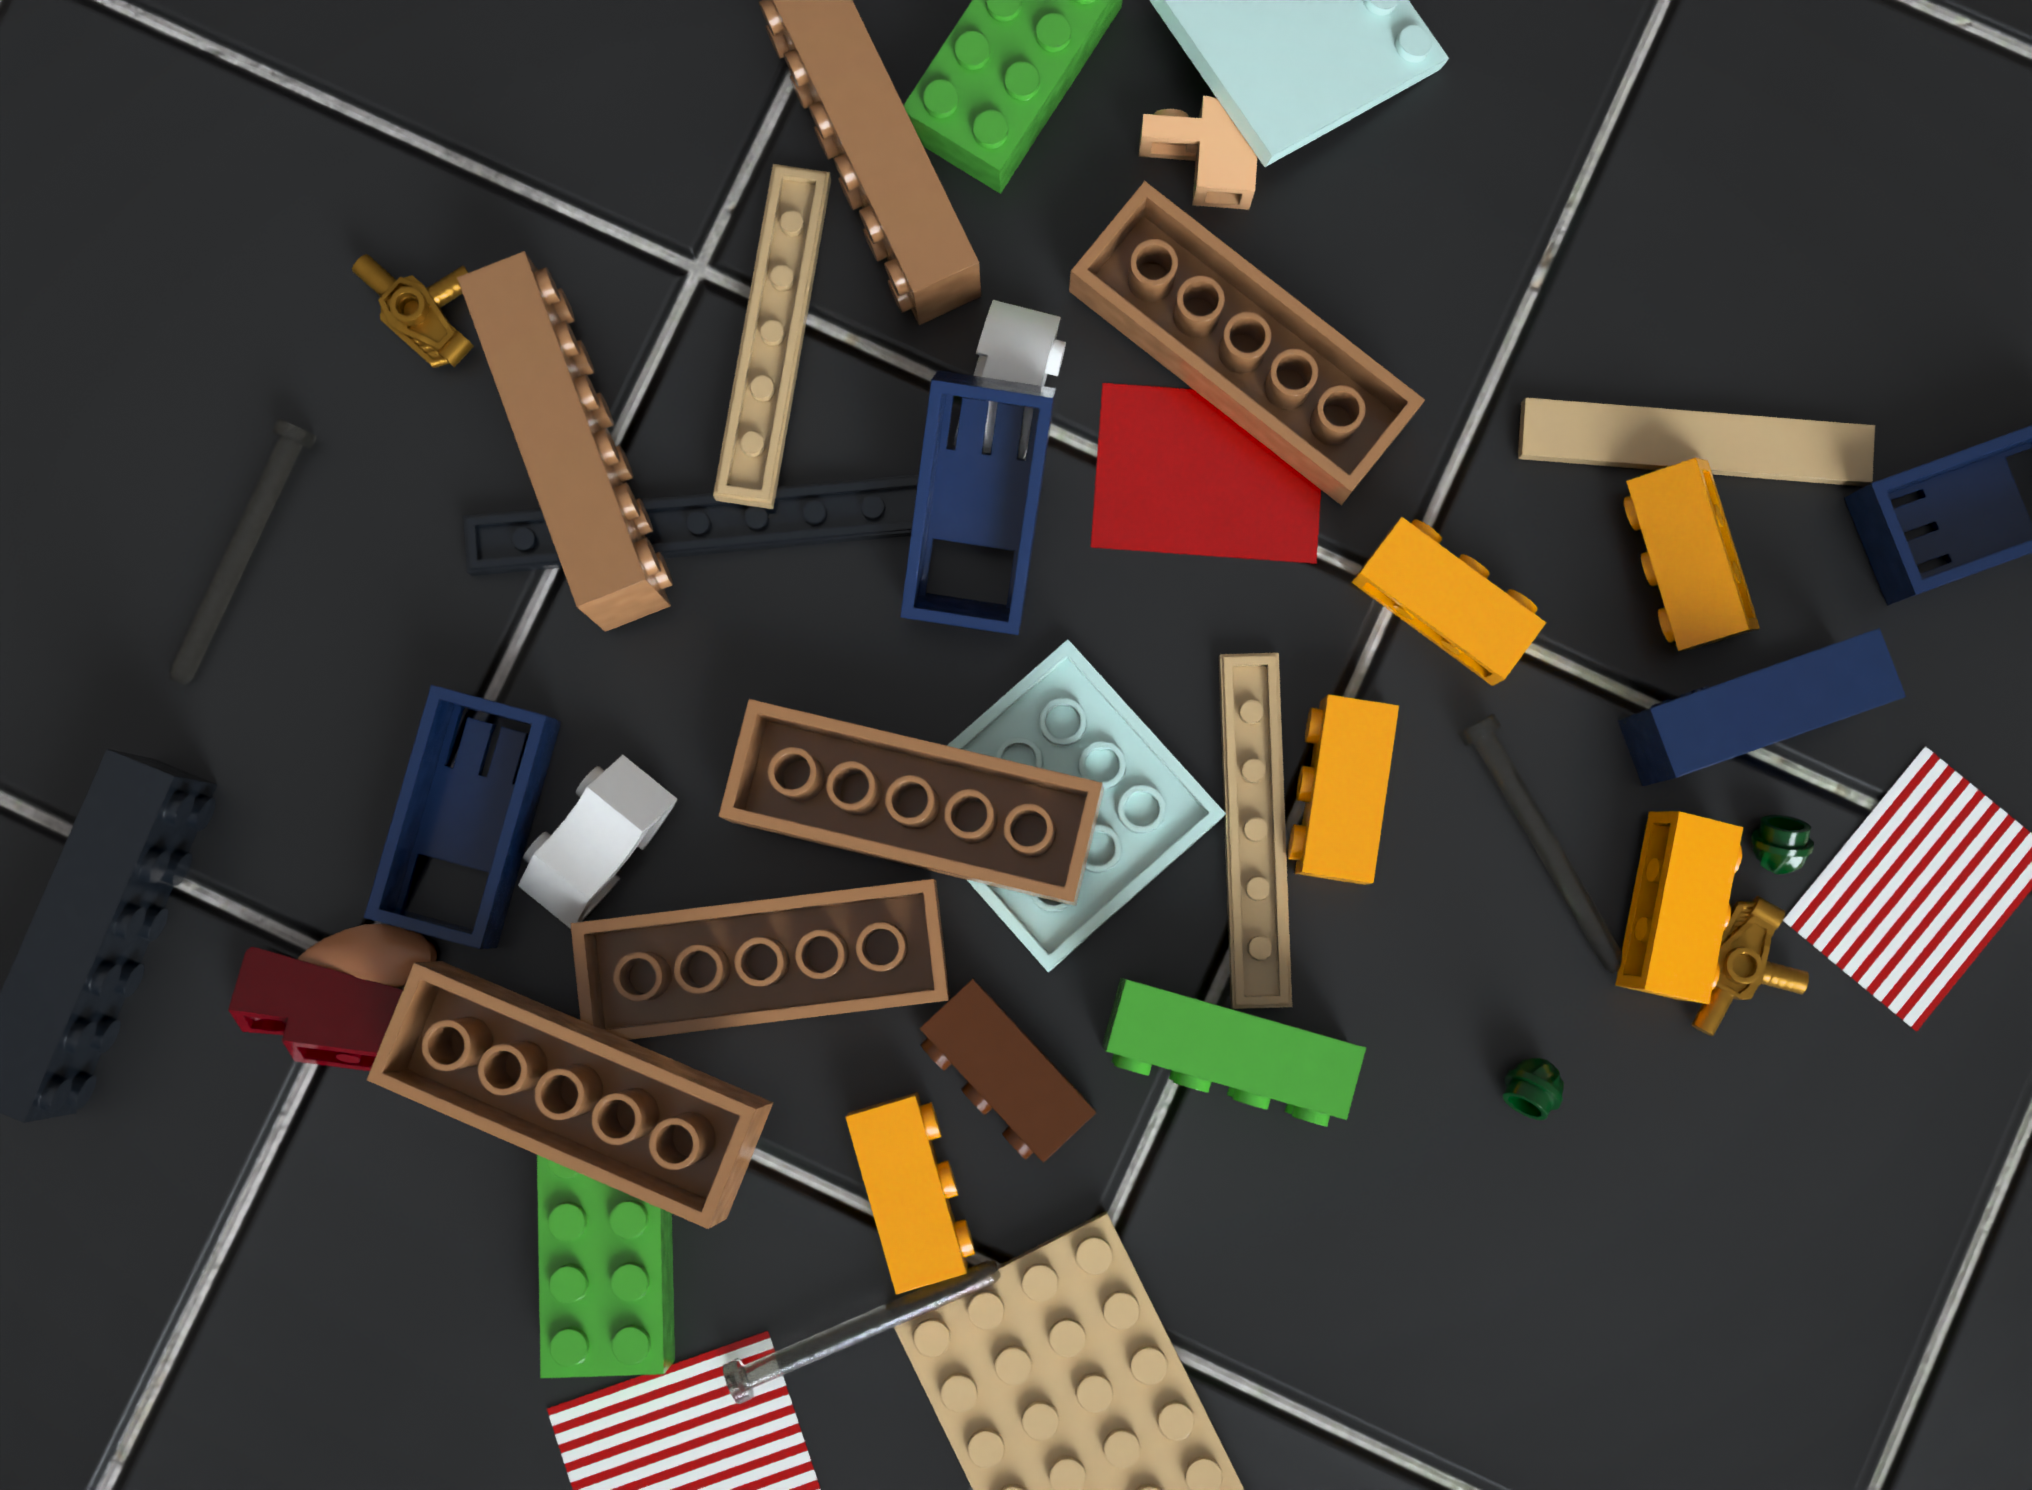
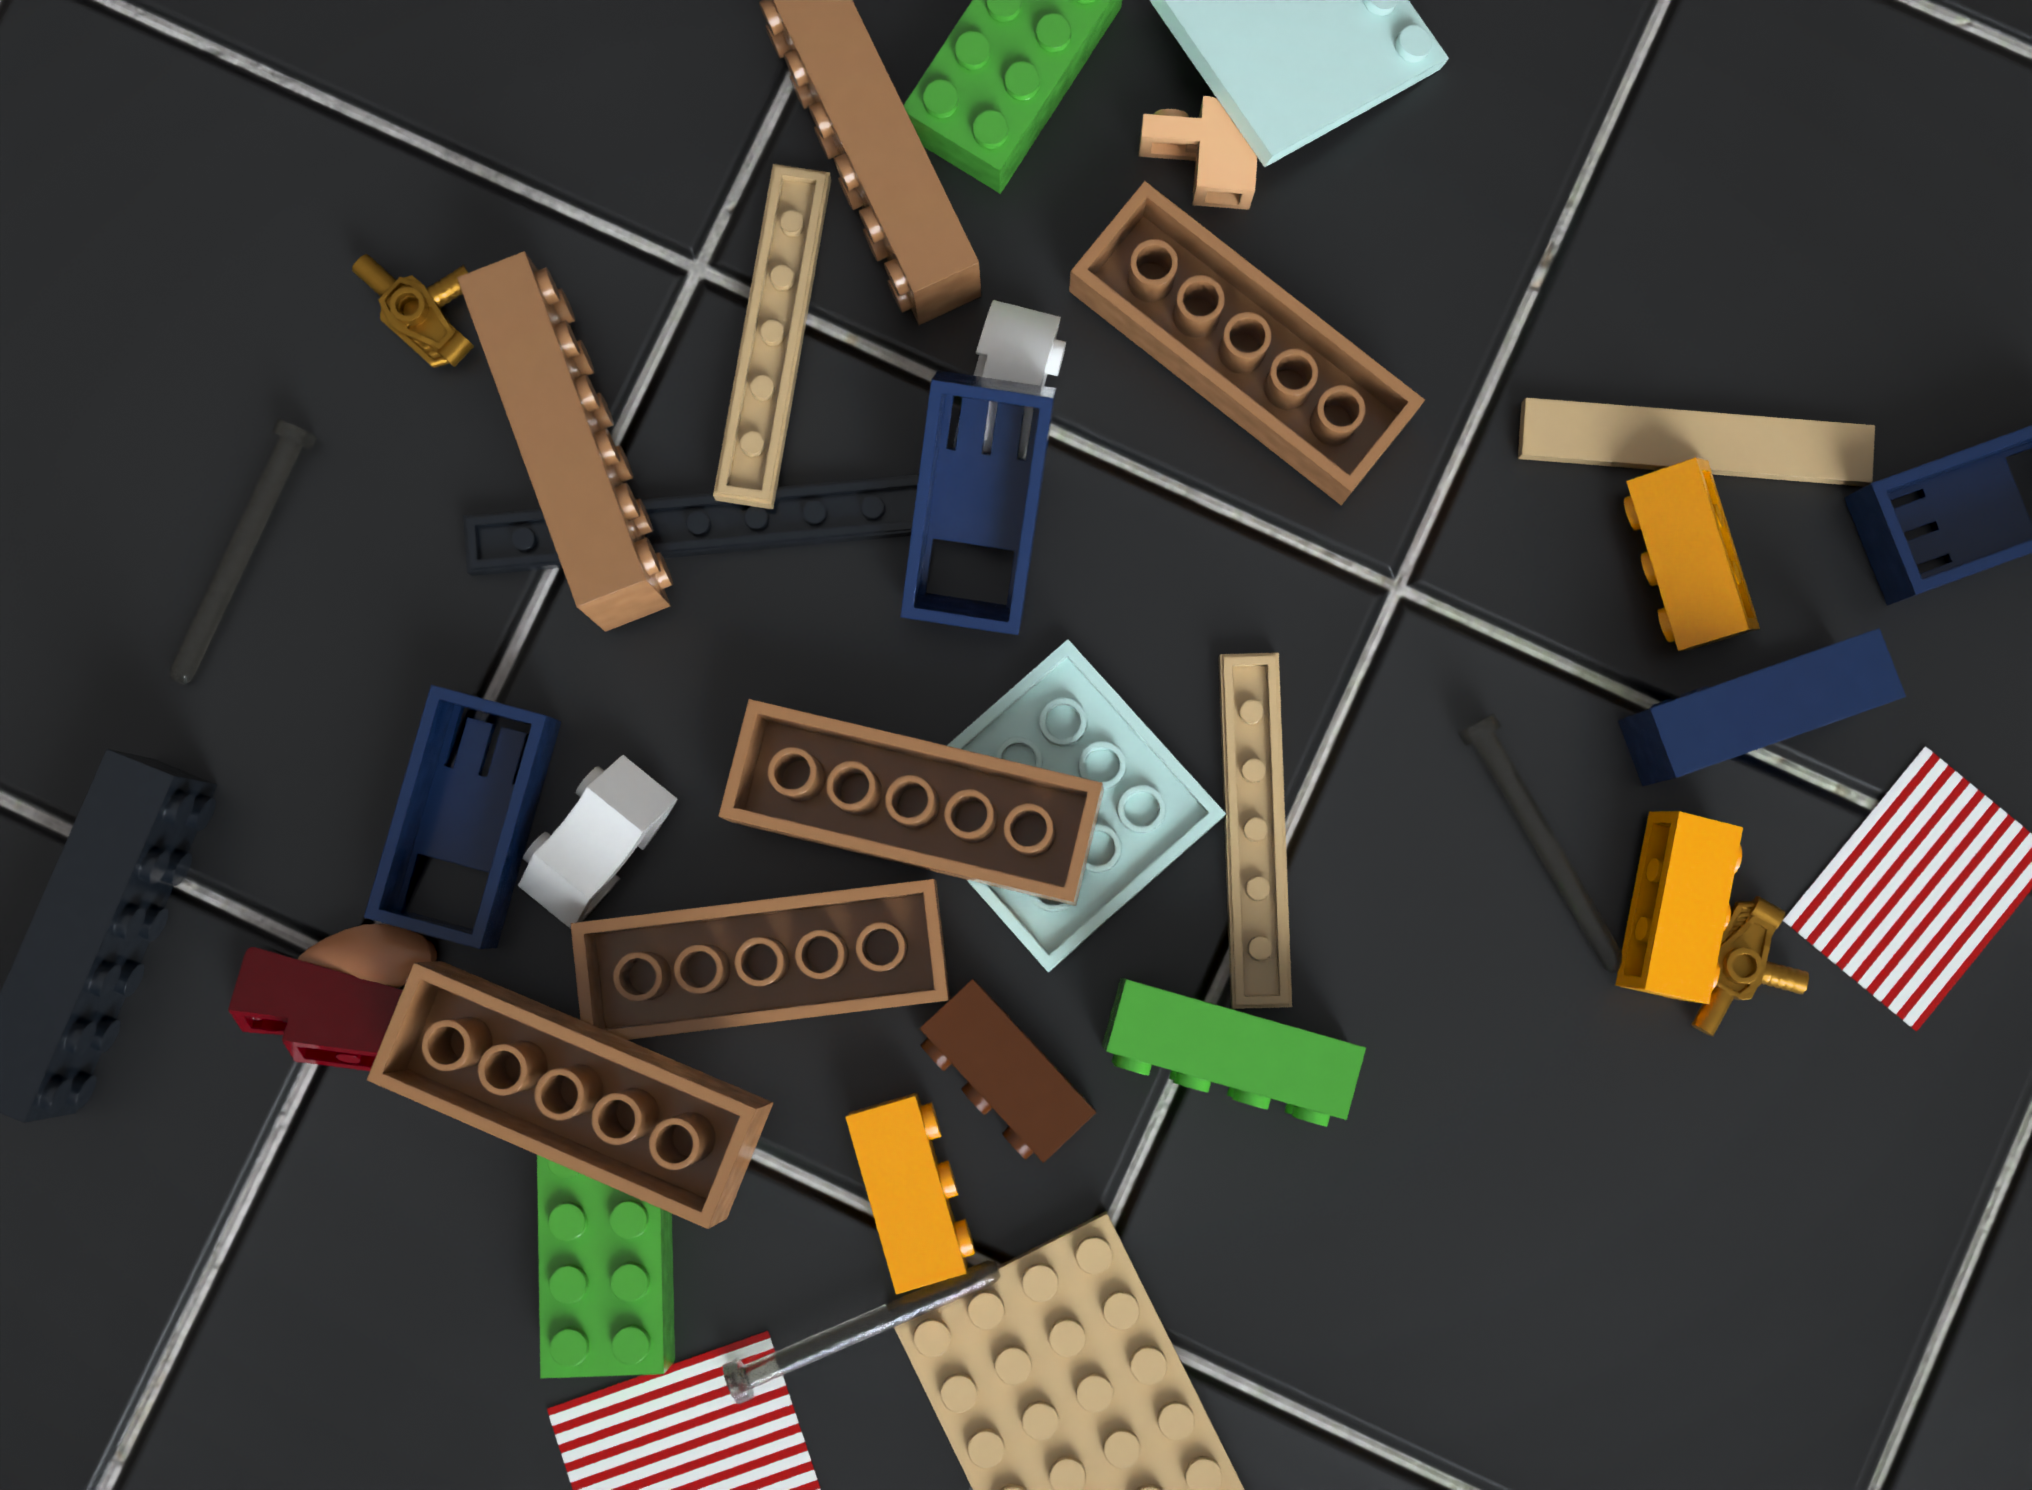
red sticker [1091,383,1321,564] -> none
light orange brick [1288,694,1399,885] -> none
light orange brick [1351,517,1547,686] -> none
dark green plate [1502,1058,1564,1120] -> none
dark green plate [1751,815,1814,875] -> none

